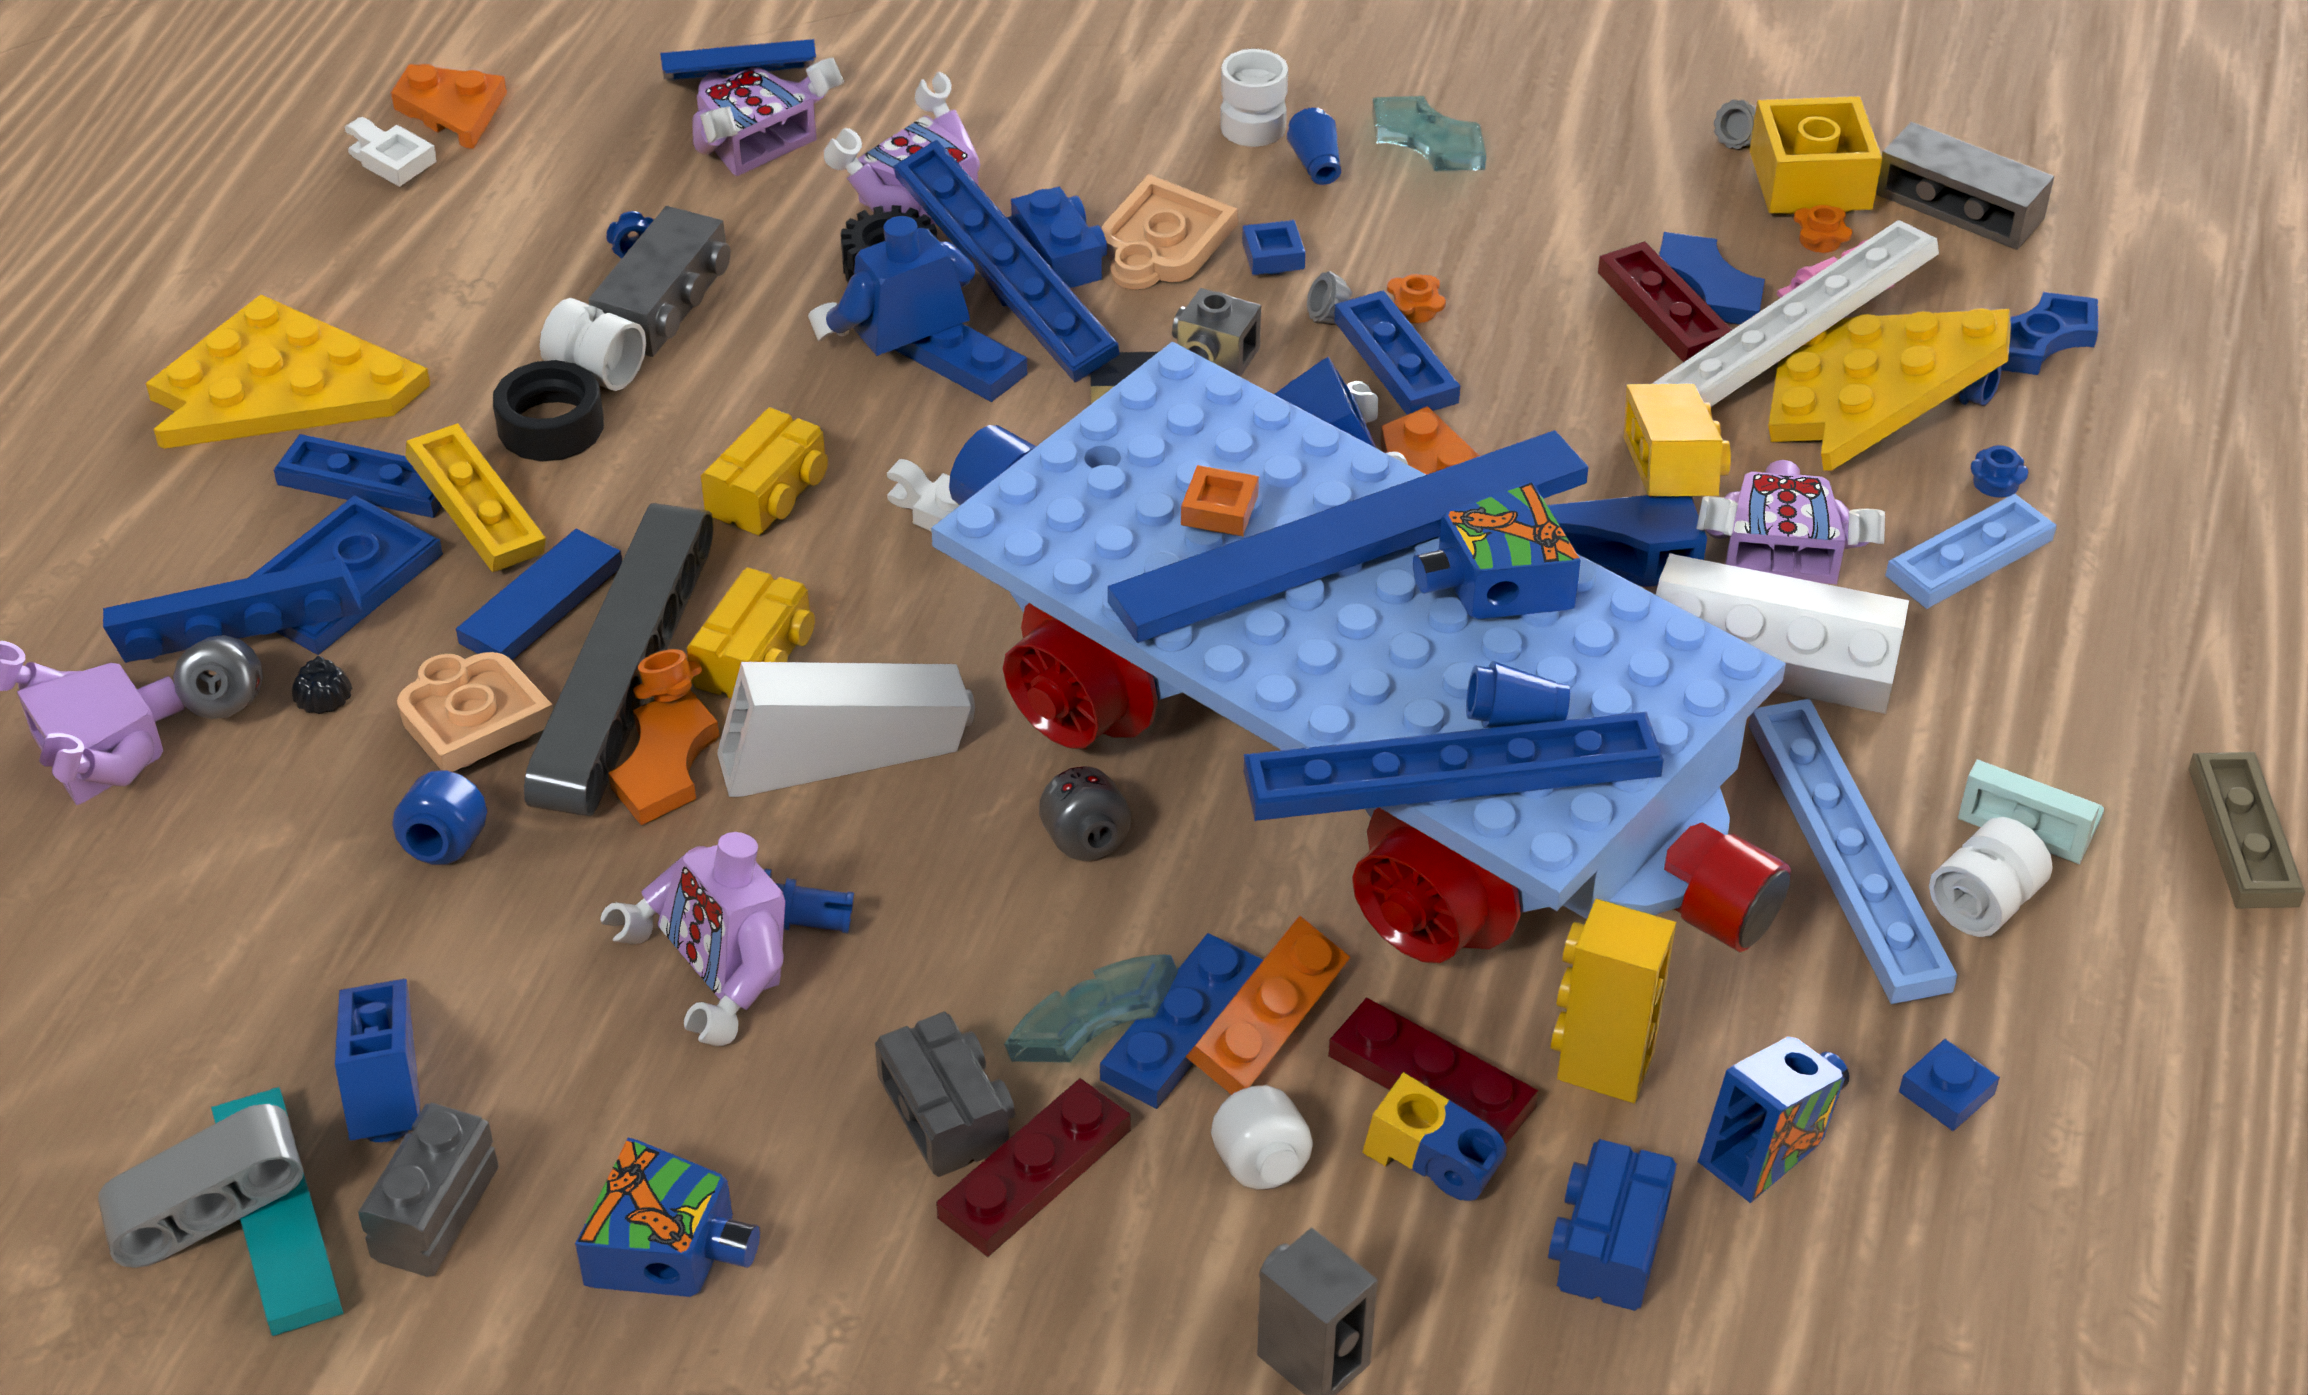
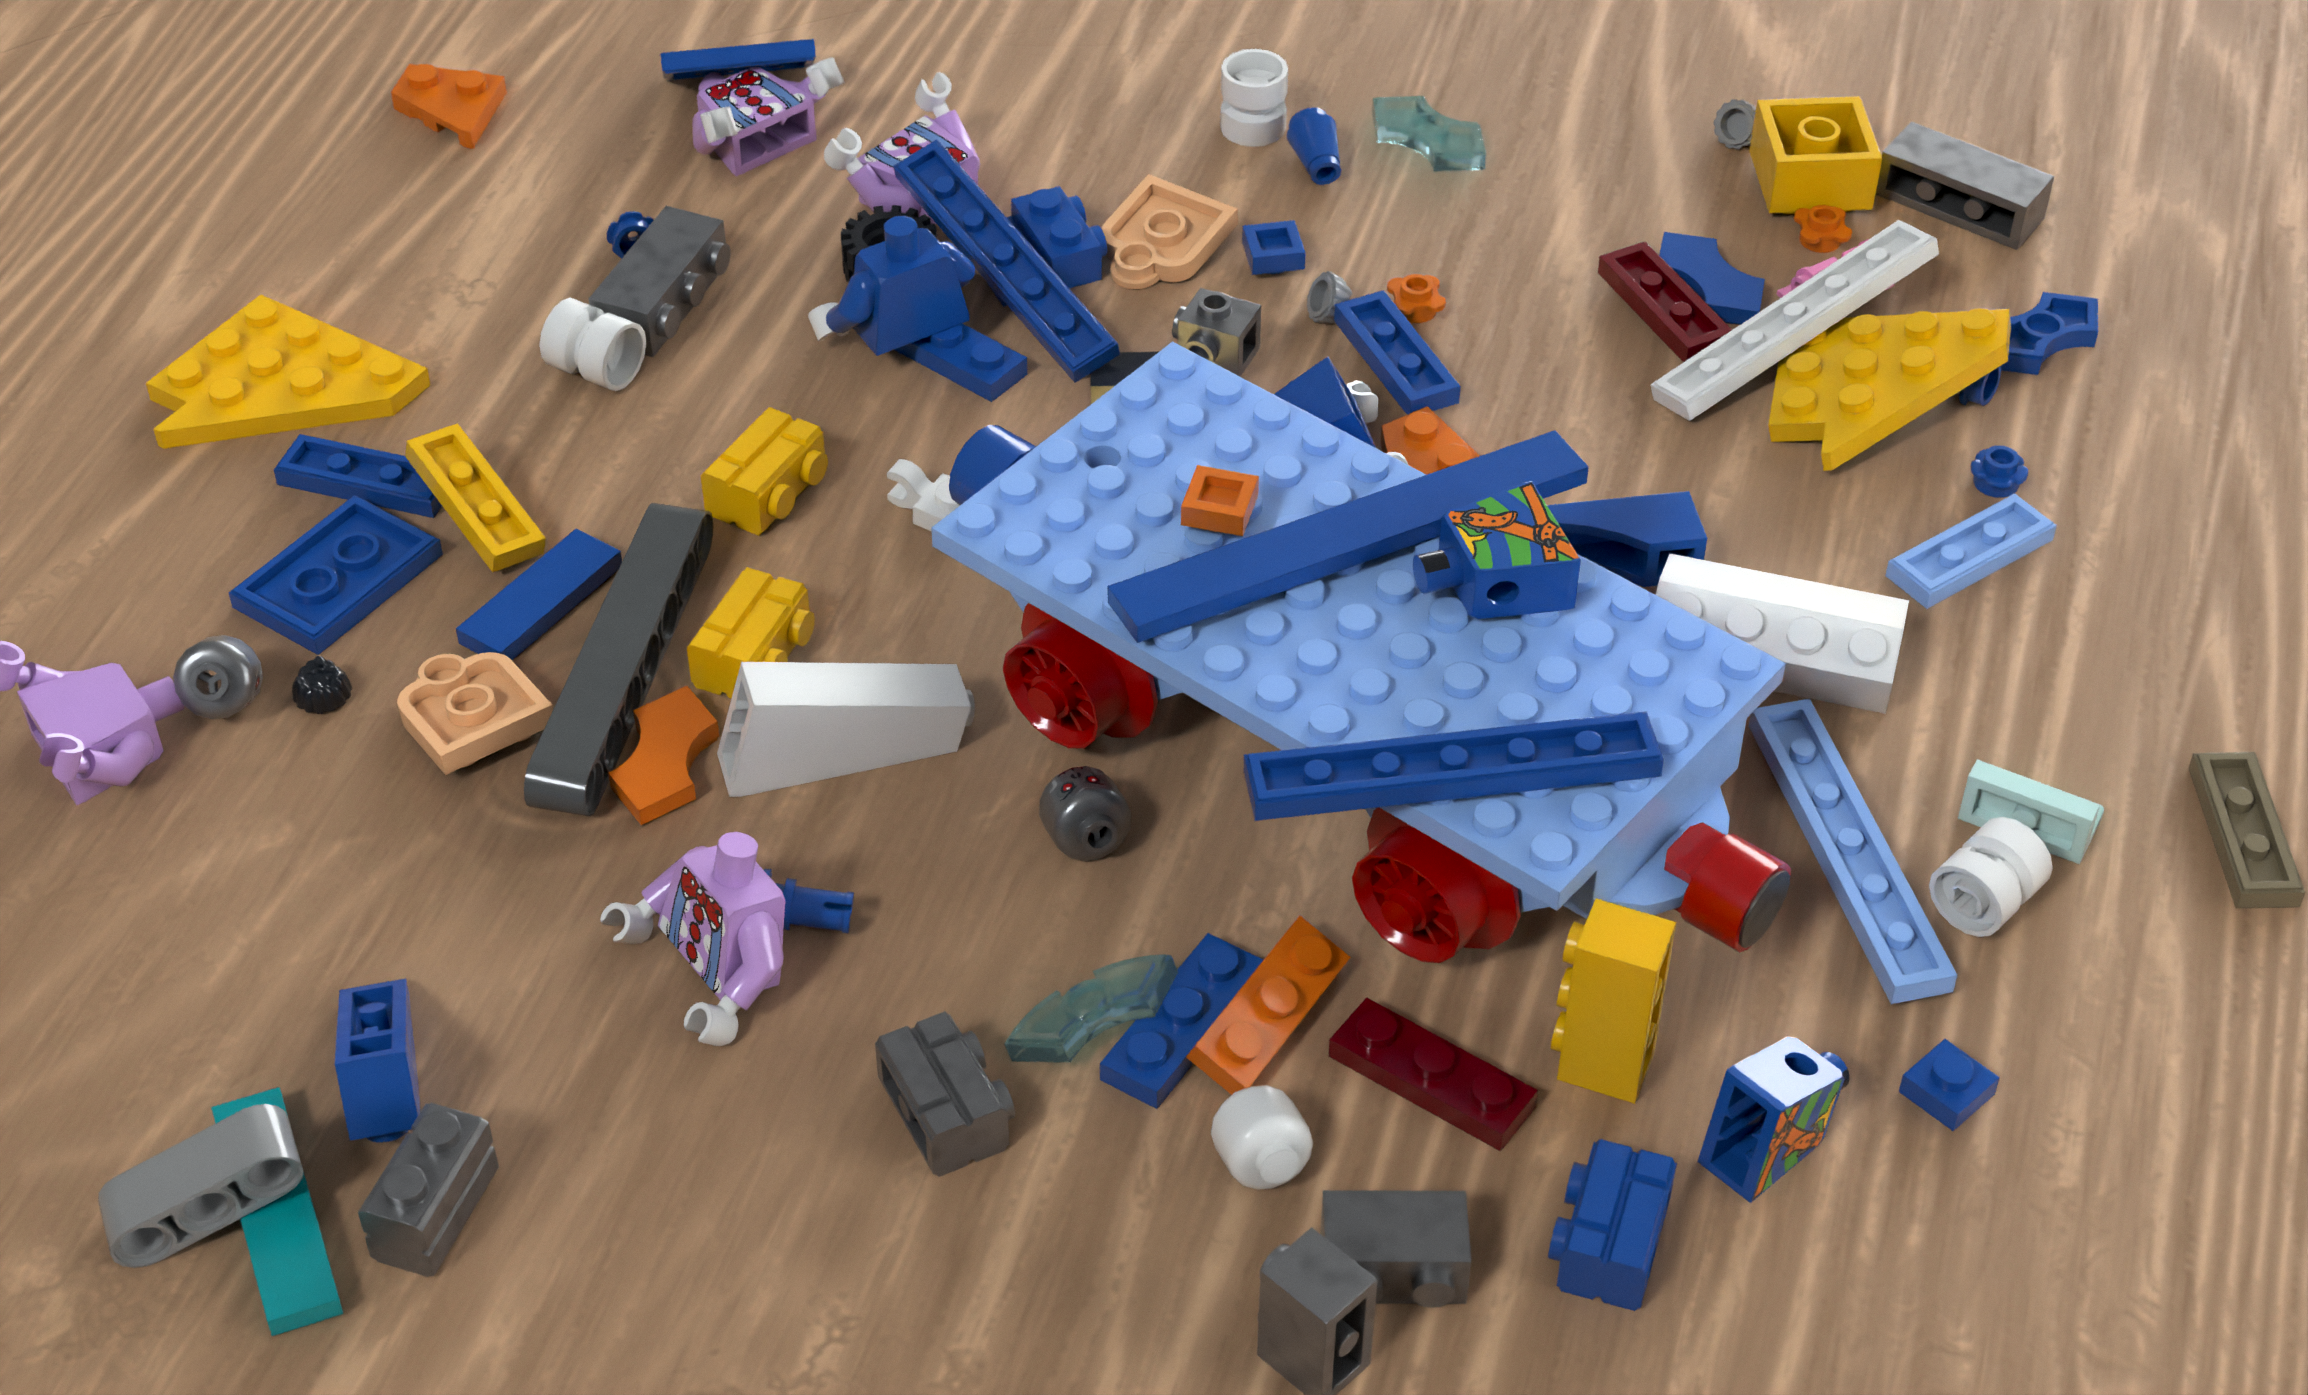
blue plate [103,558,362,663] -> none
white plate [345,117,436,187] -> none
blue head [392,770,487,865] -> none
black tyre [493,360,604,461] -> none
torso [575,1138,760,1297] -> none
orange plate [633,649,702,702] -> none
dark red plate [936,1078,1131,1257] -> none
leg [1362,1072,1507,1201] -> none
blue cone [1466,661,1570,728] -> none
yellow brick [1624,384,1731,496] -> none
torso [1696,460,1885,585] -> none
none -> flat silver brick [1320,1190,1471,1307]

